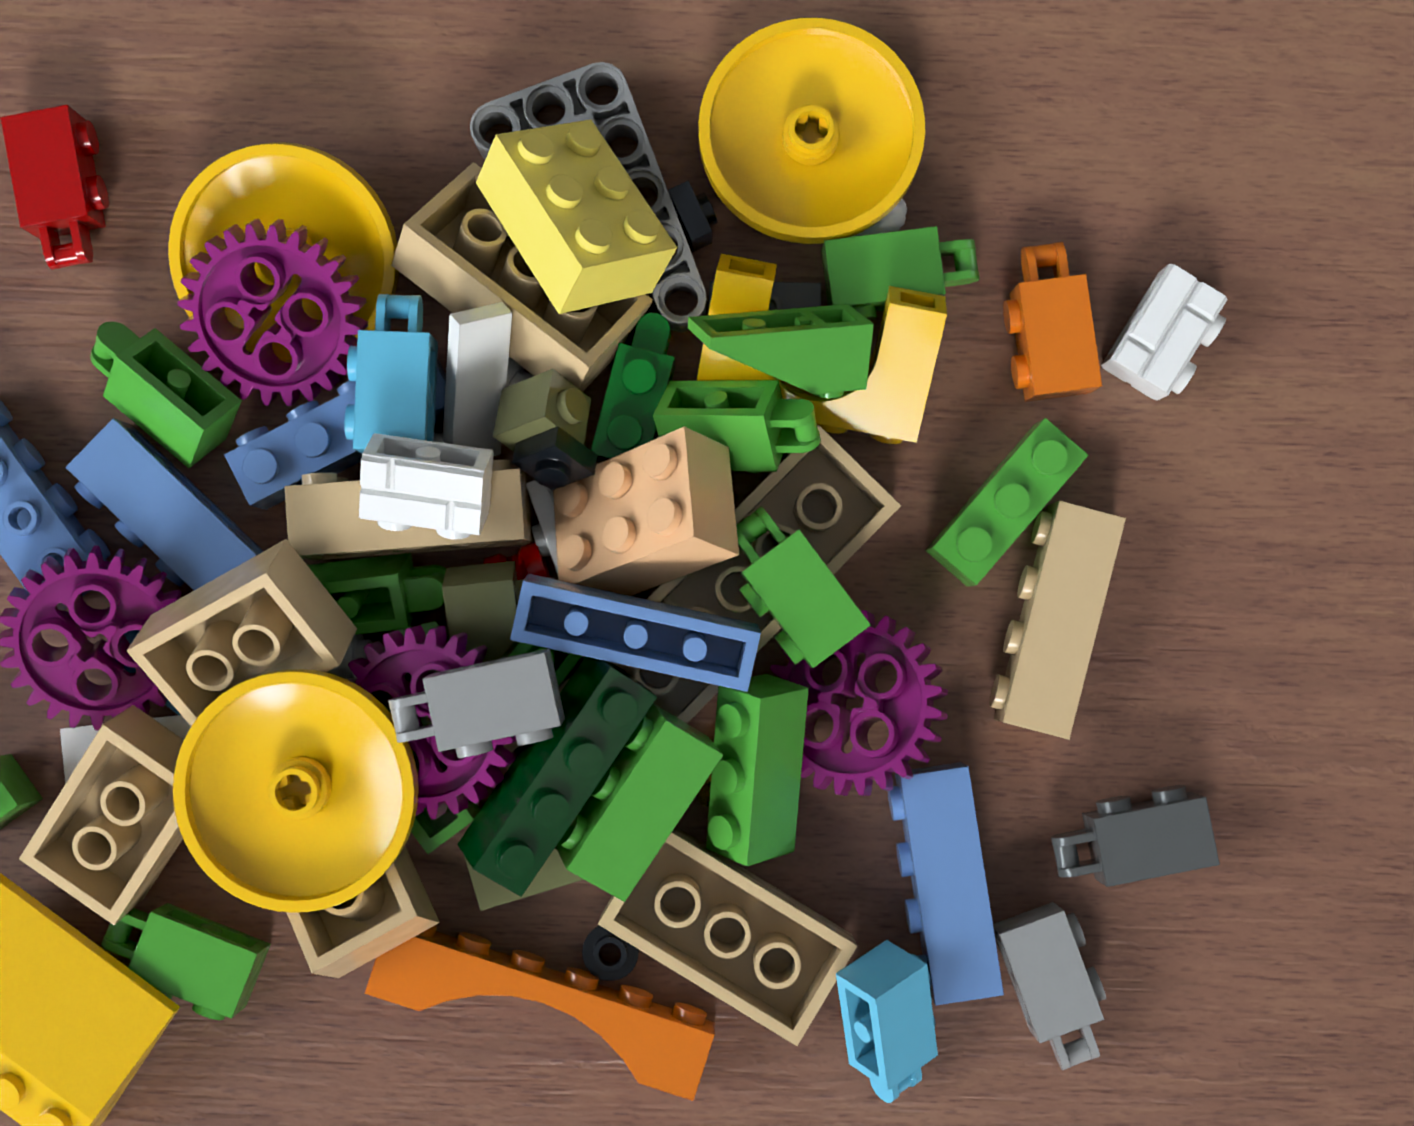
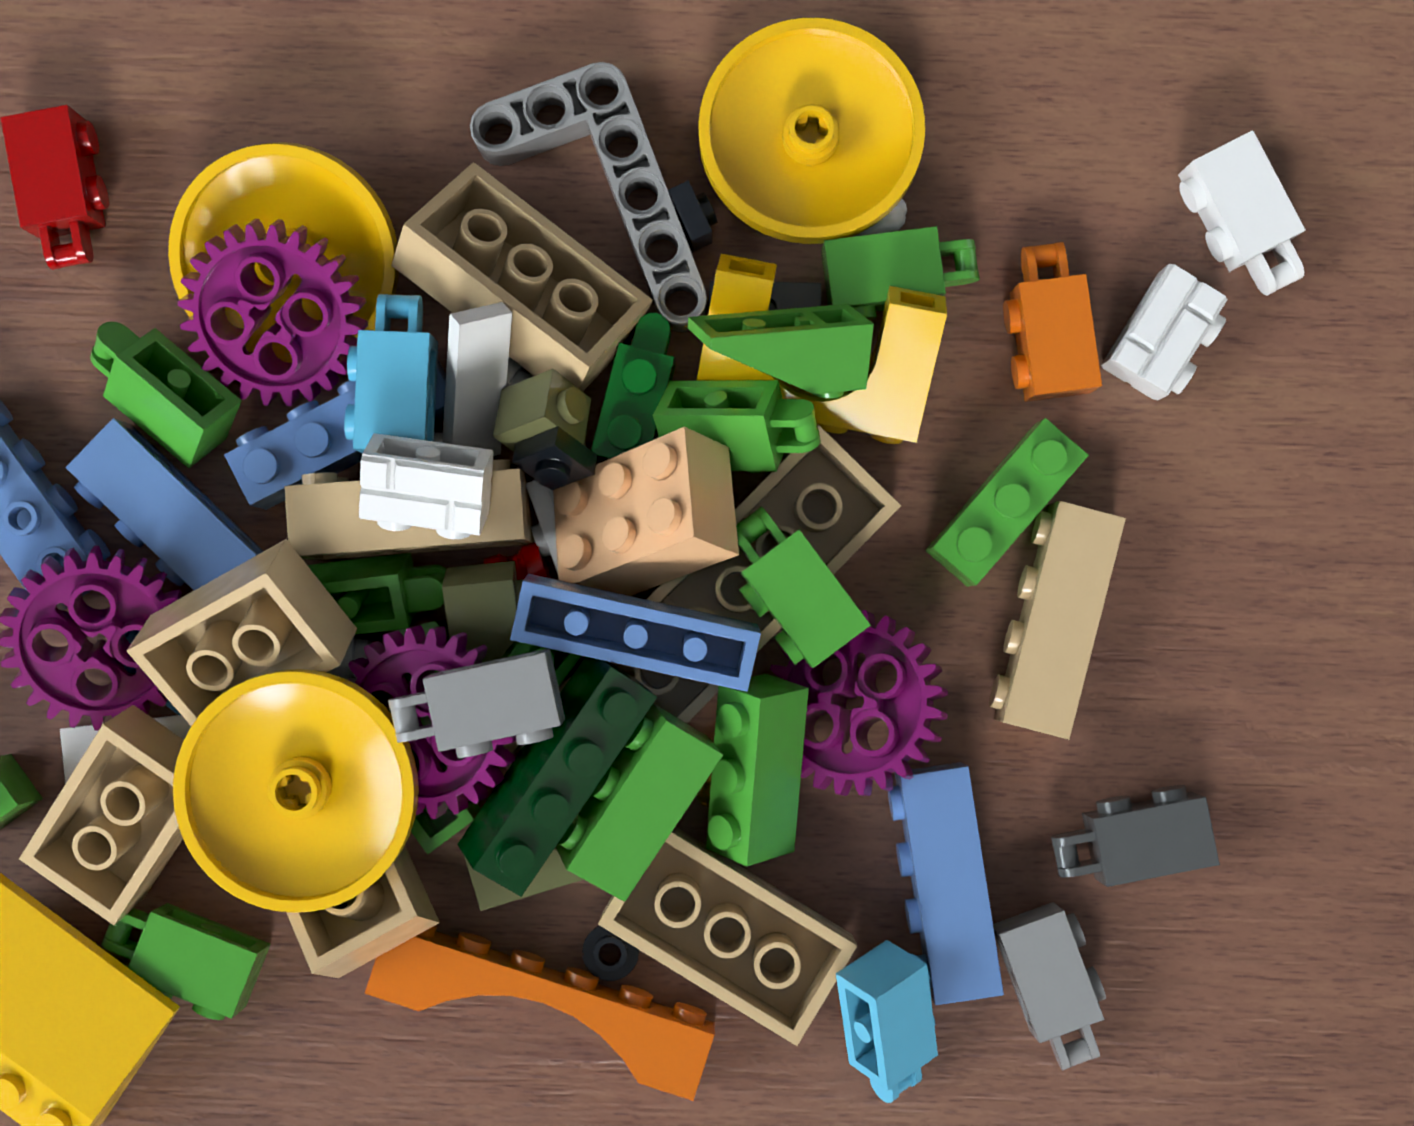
light yellow brick [476,119,677,314] -> none
none -> white brick [1178,130,1306,296]

